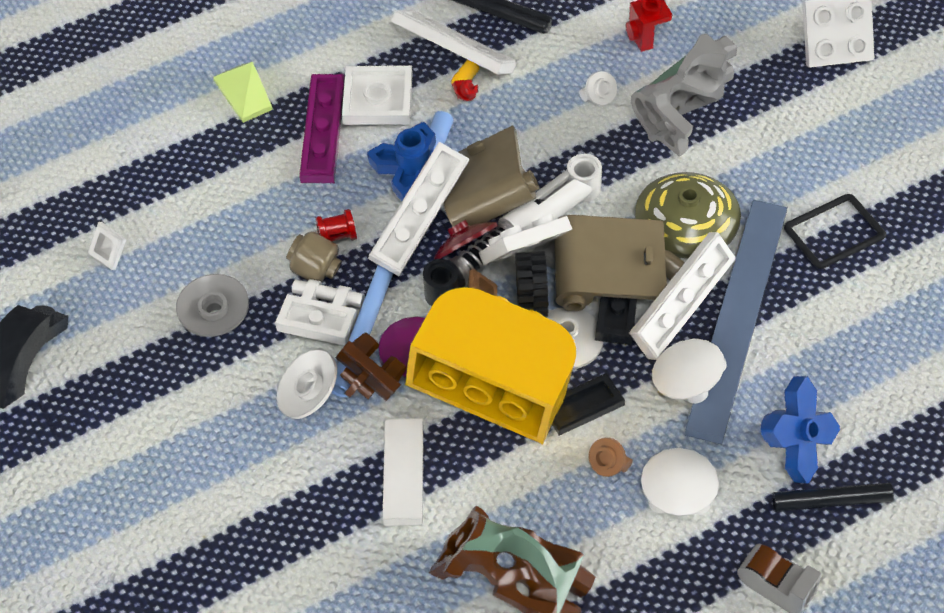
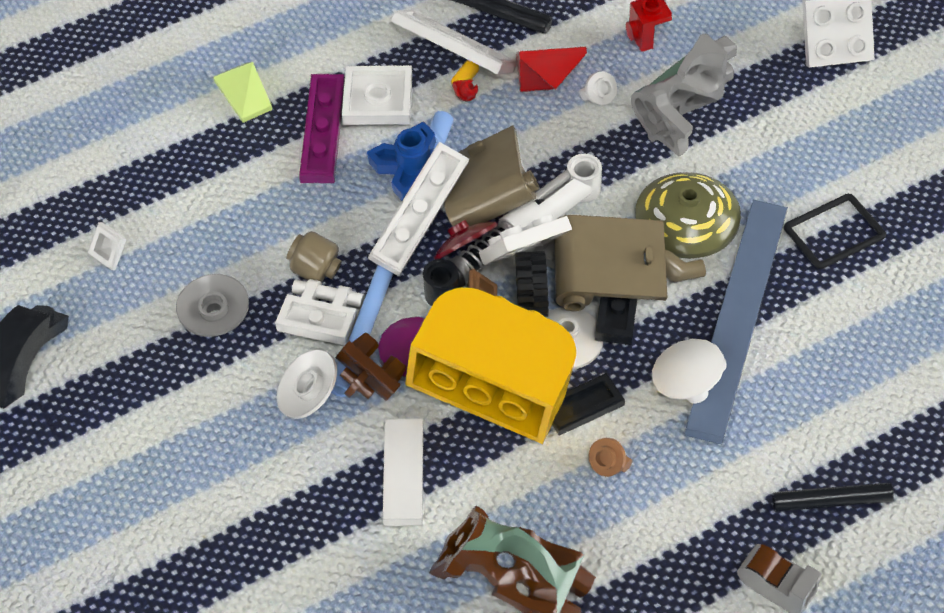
red bush [315,209,357,242] -> none
white tile [629,232,736,360] -> none
white dish [641,448,719,516] -> none
blue plant [761,376,840,483] -> none
none -> red slope [516,46,587,92]

